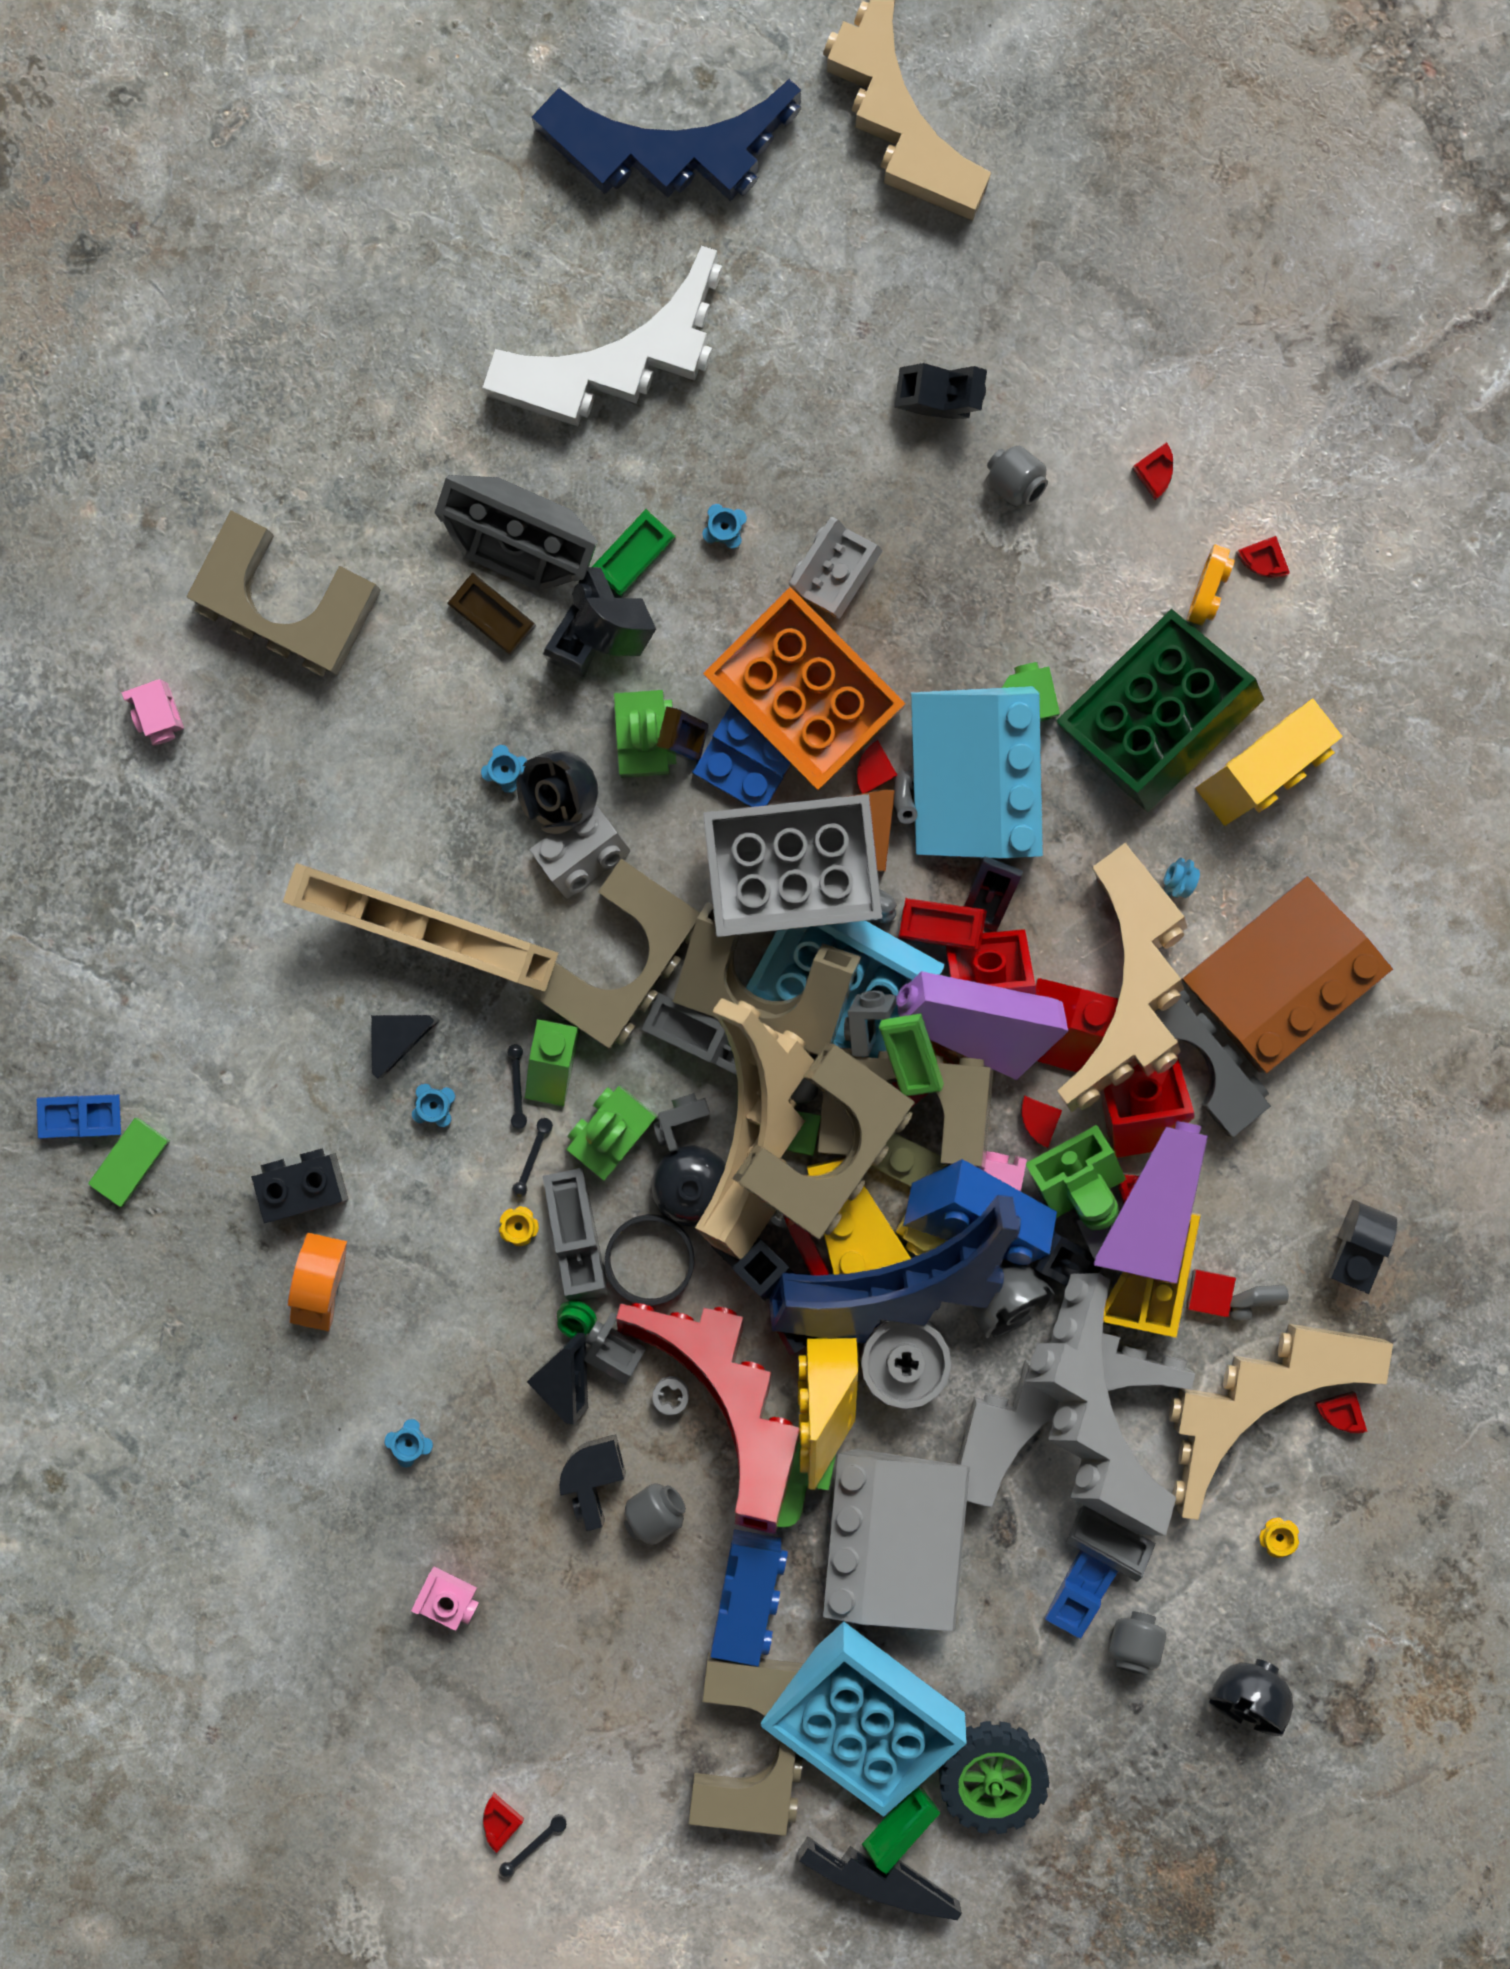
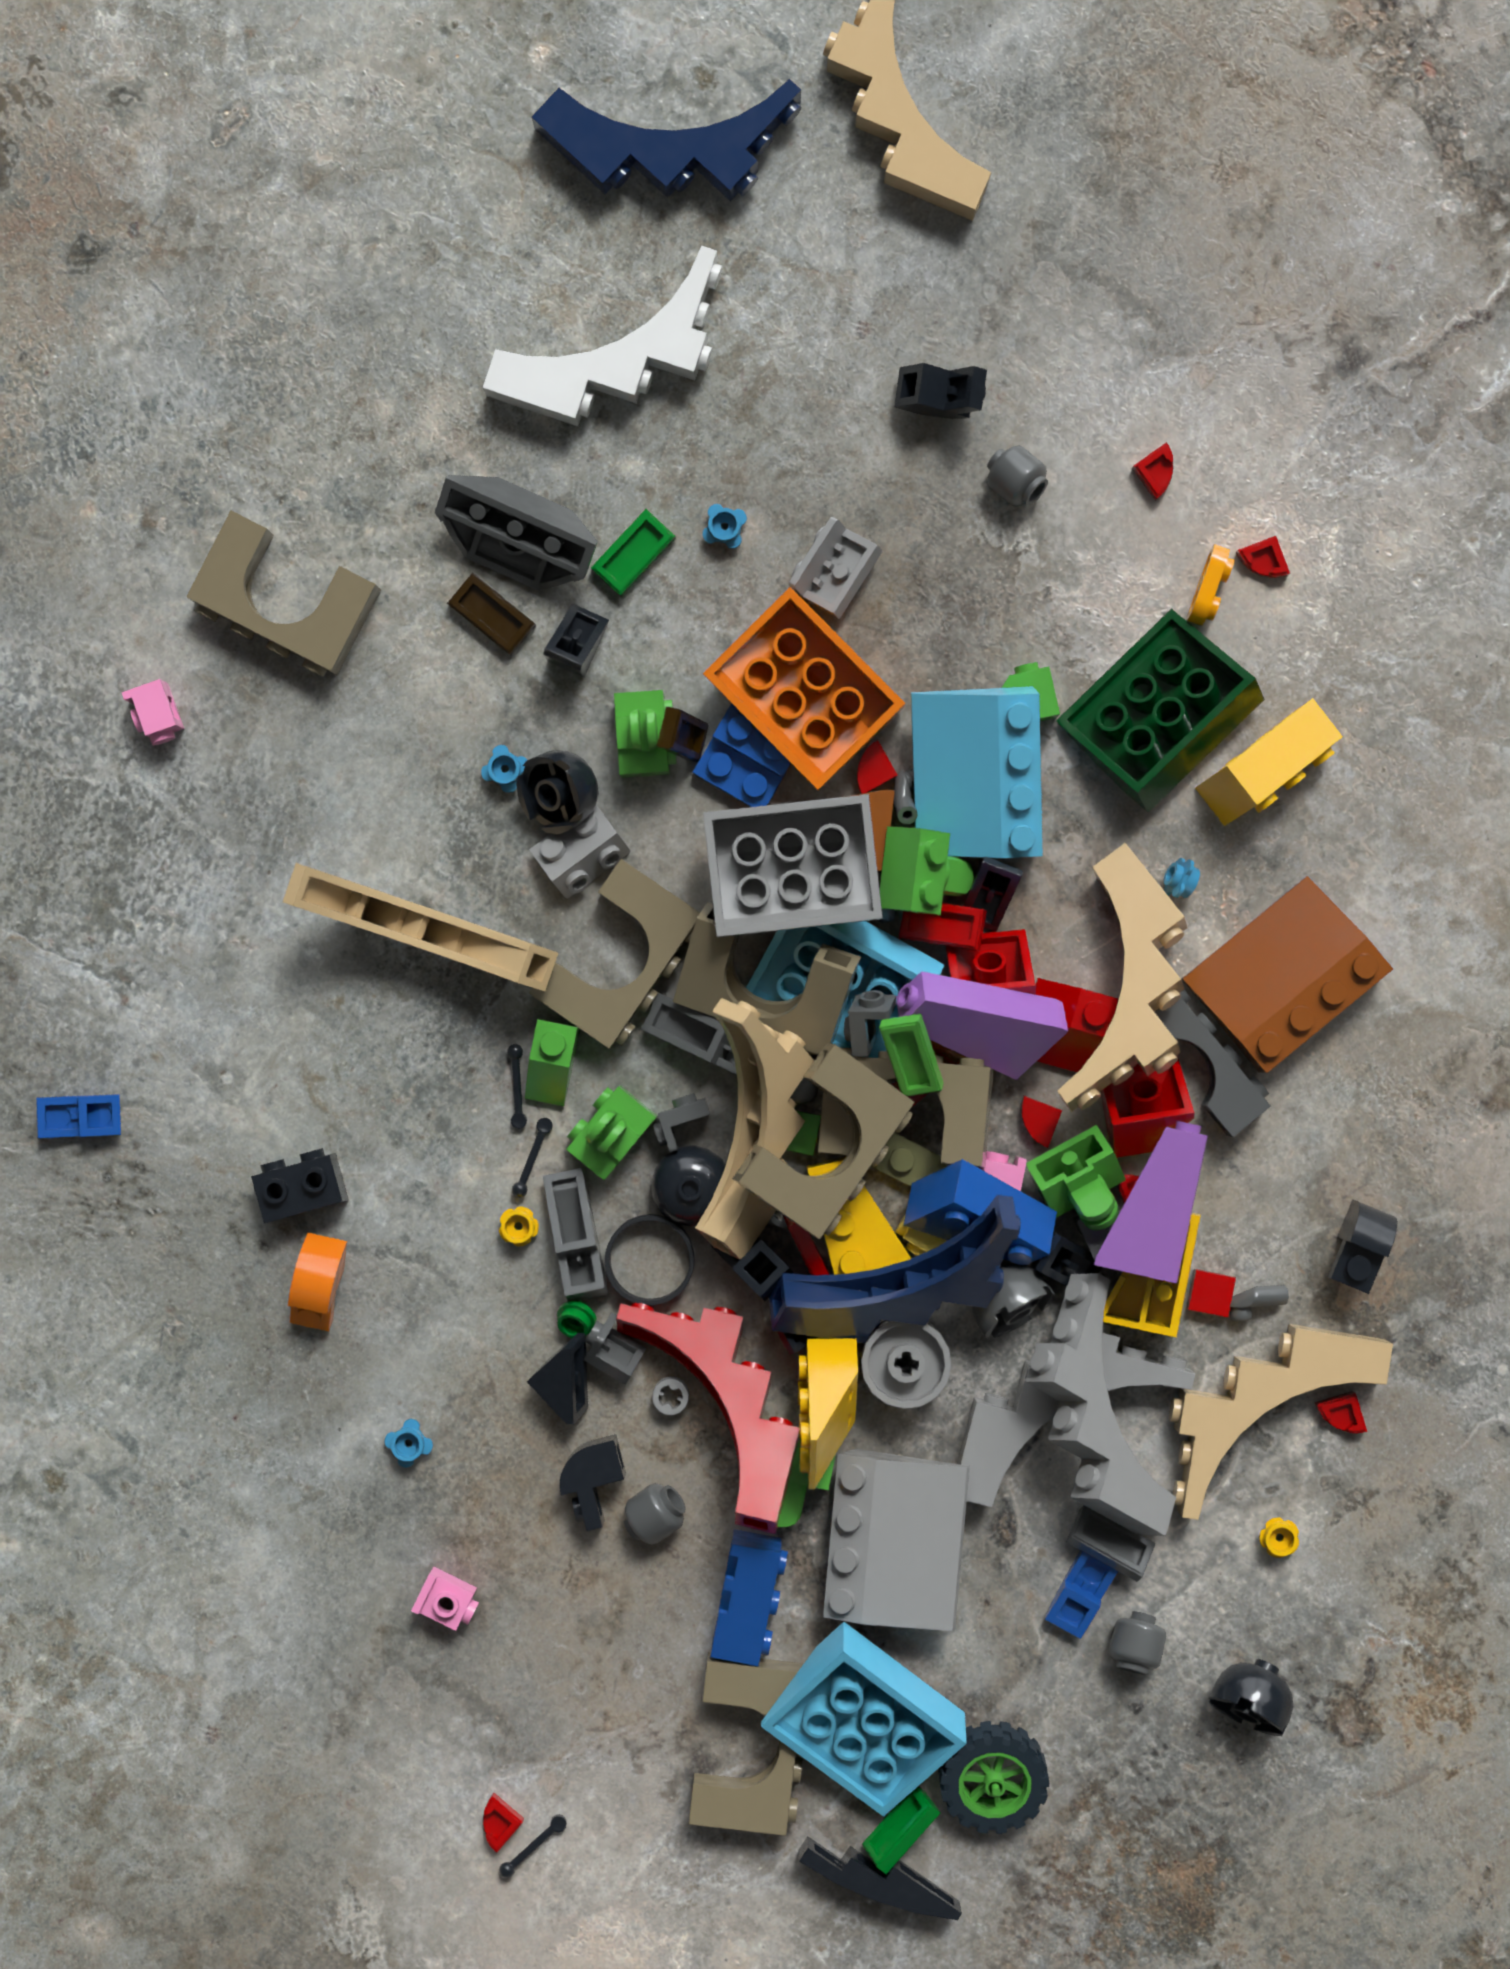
bright green tile [88,1117,170,1207] -> none
black slope [371,1015,440,1079] -> none
dark azure plate [412,1084,456,1127] -> none
black brick [571,567,656,656] -> none
none -> bright green brick [880,827,973,915]

